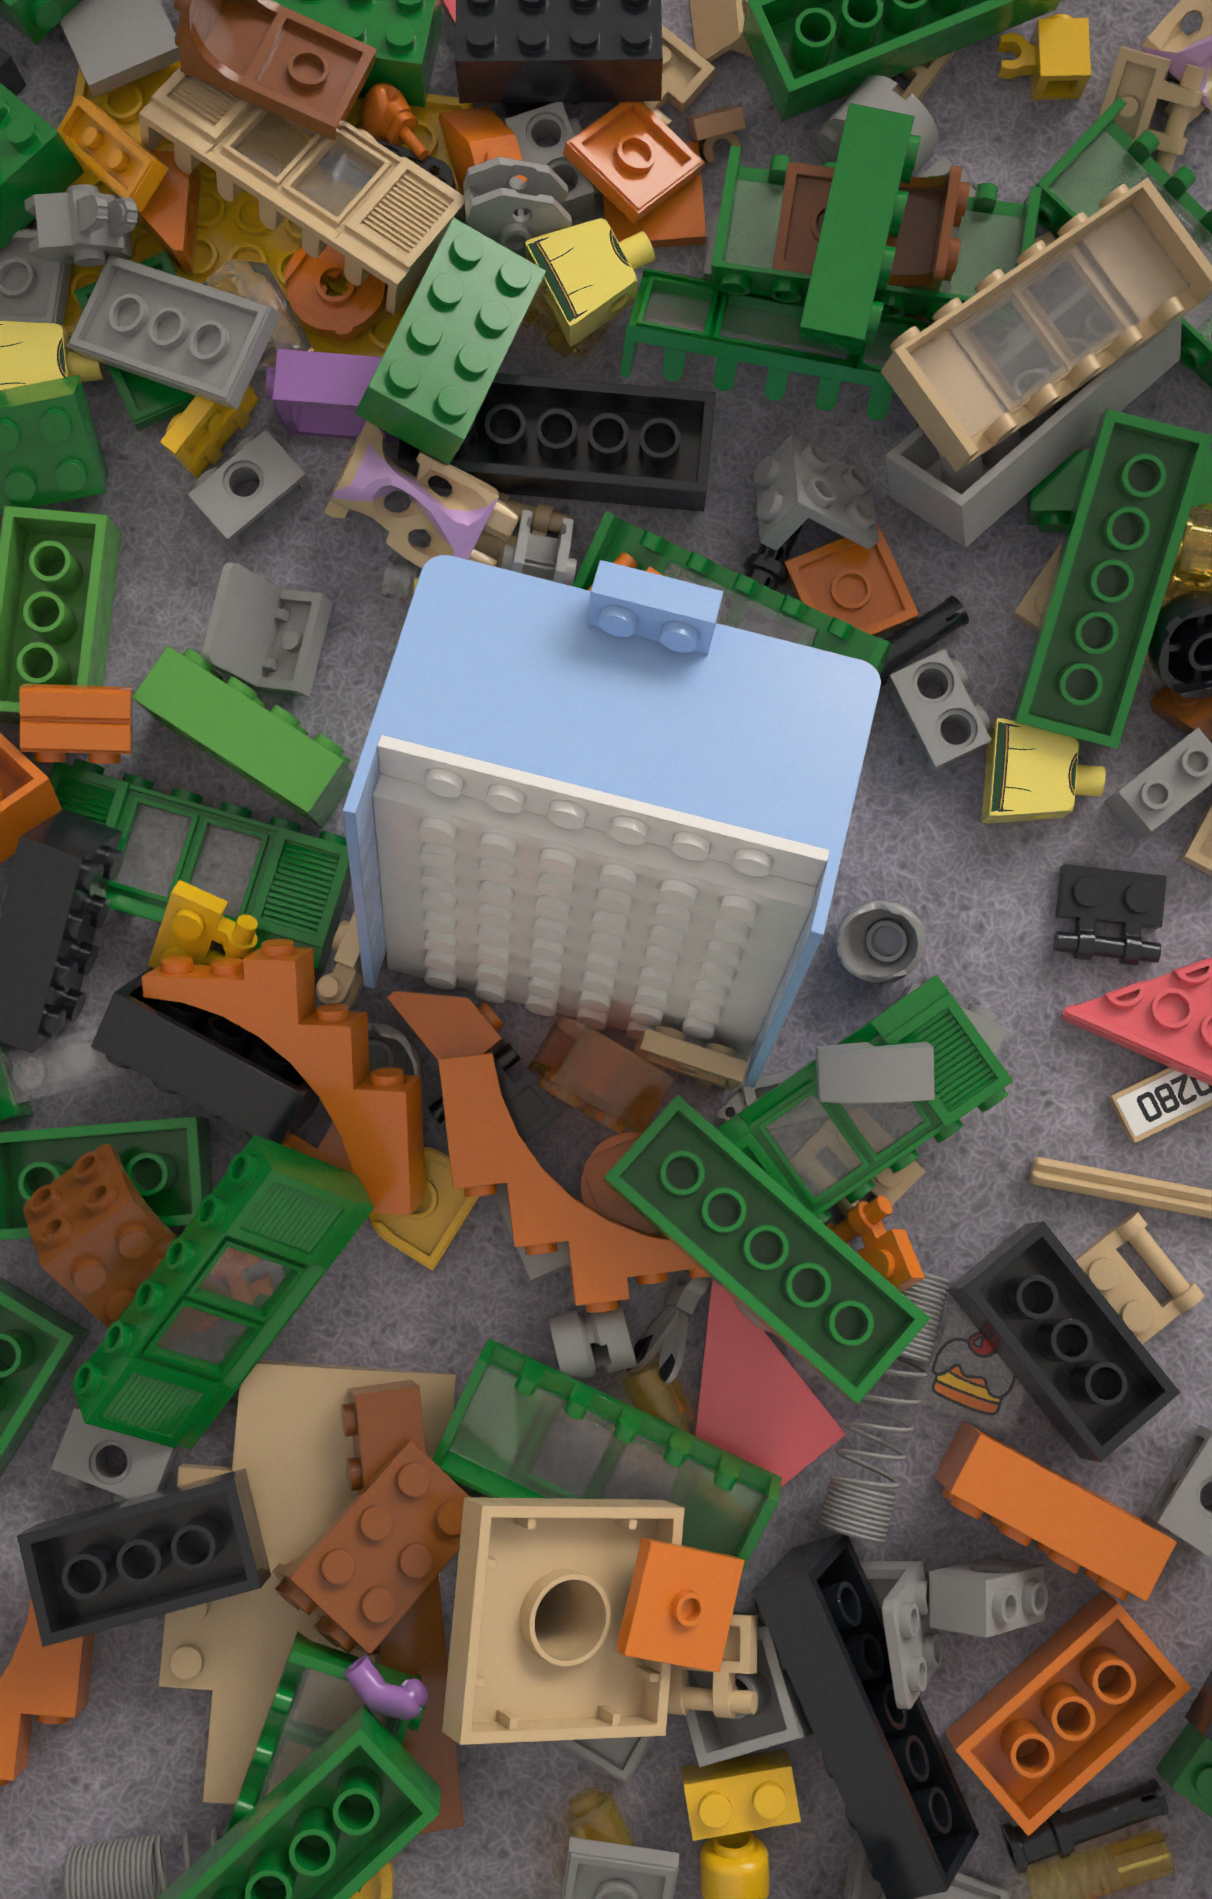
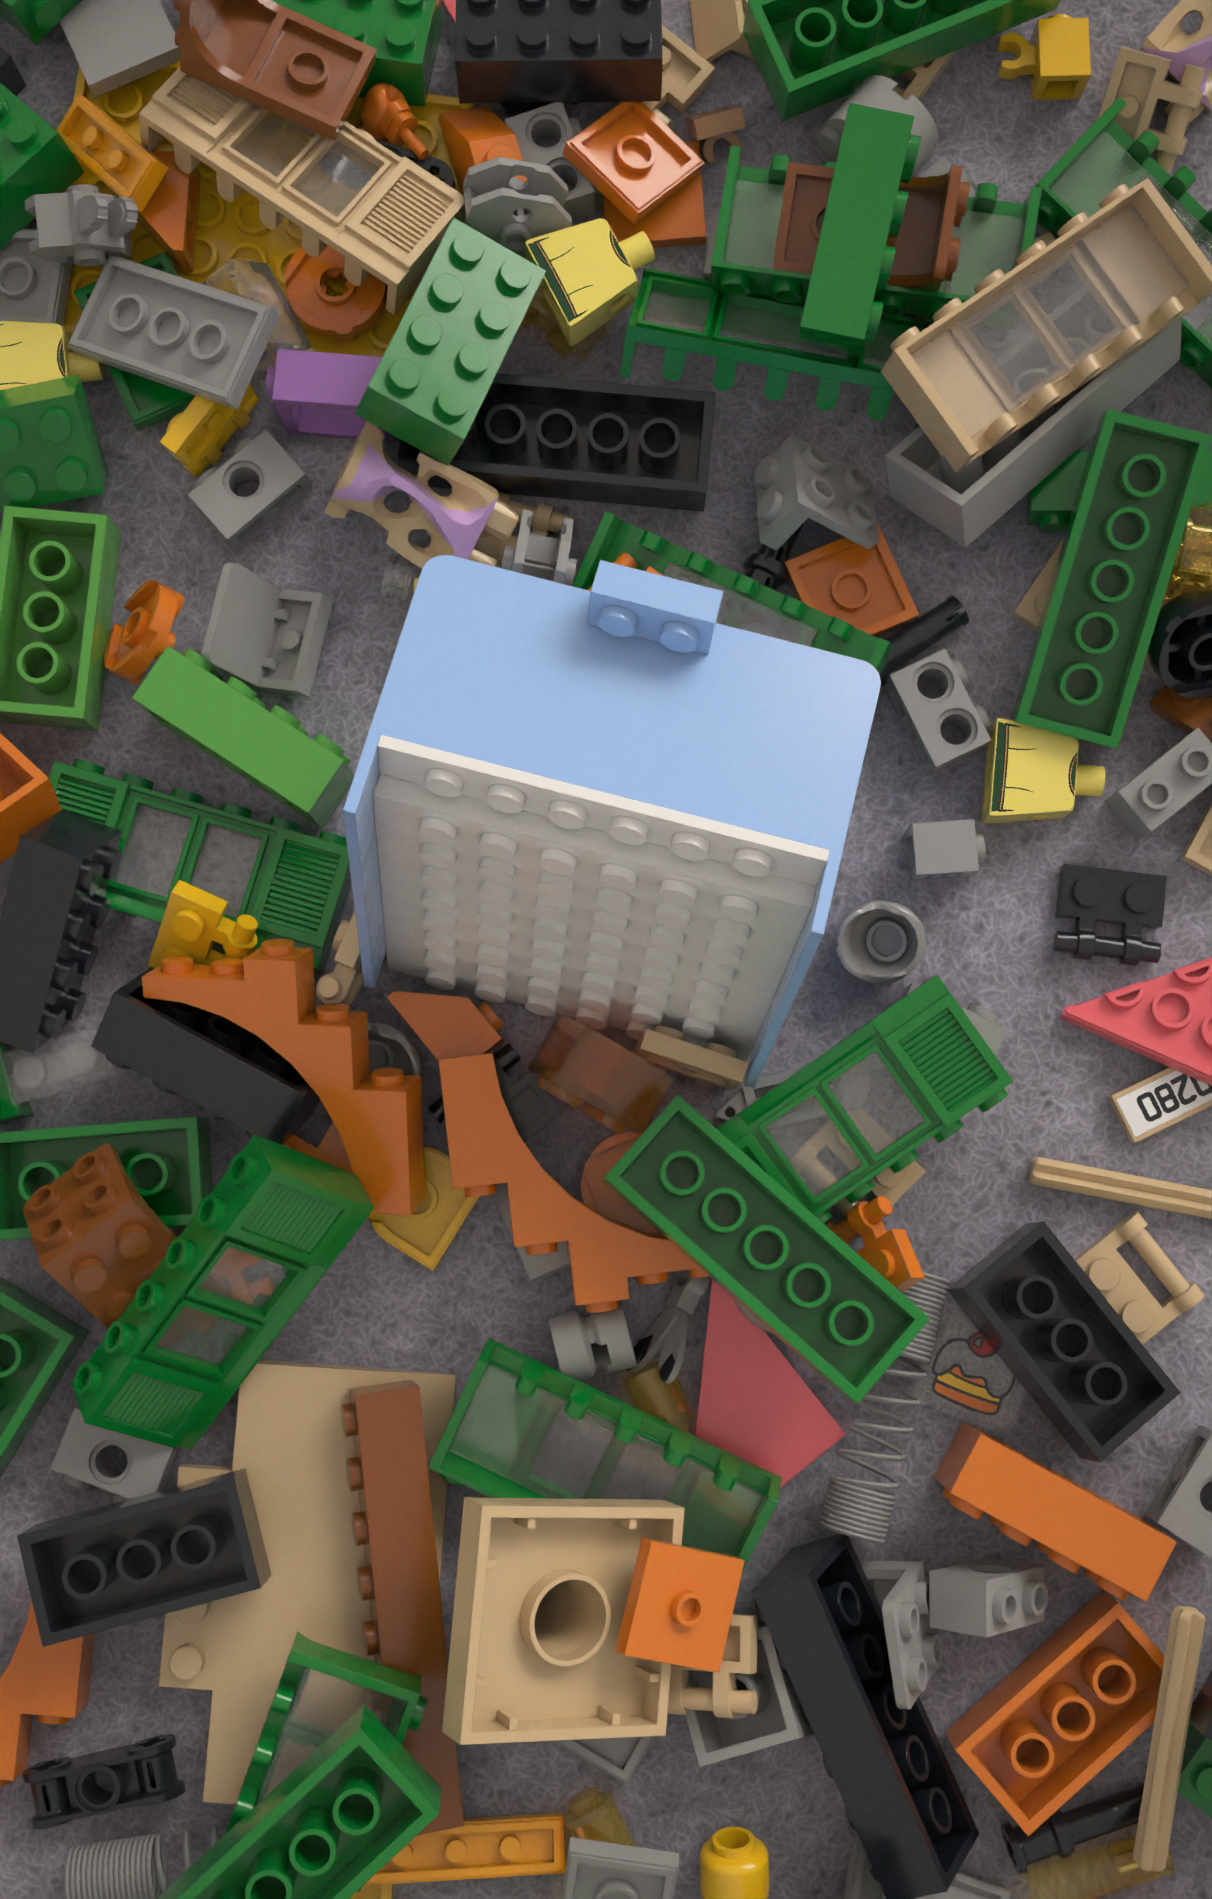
orange brick [19,684,133,764] -> none
dark orange bracket [272,1440,469,1655] -> none
medium lavender arm [344,1655,429,1721] -> none
yellow brick [681,1749,801,1841] -> none
light grey slope [815,1042,935,1103] -> none
none -> black piece [22,1734,186,1829]
none -> orange plate [103,580,184,685]
none -> light orange tile [363,1813,565,1886]
none -> light grey brick [905,819,986,881]
none -> tan axle [1133,1606,1206,1872]

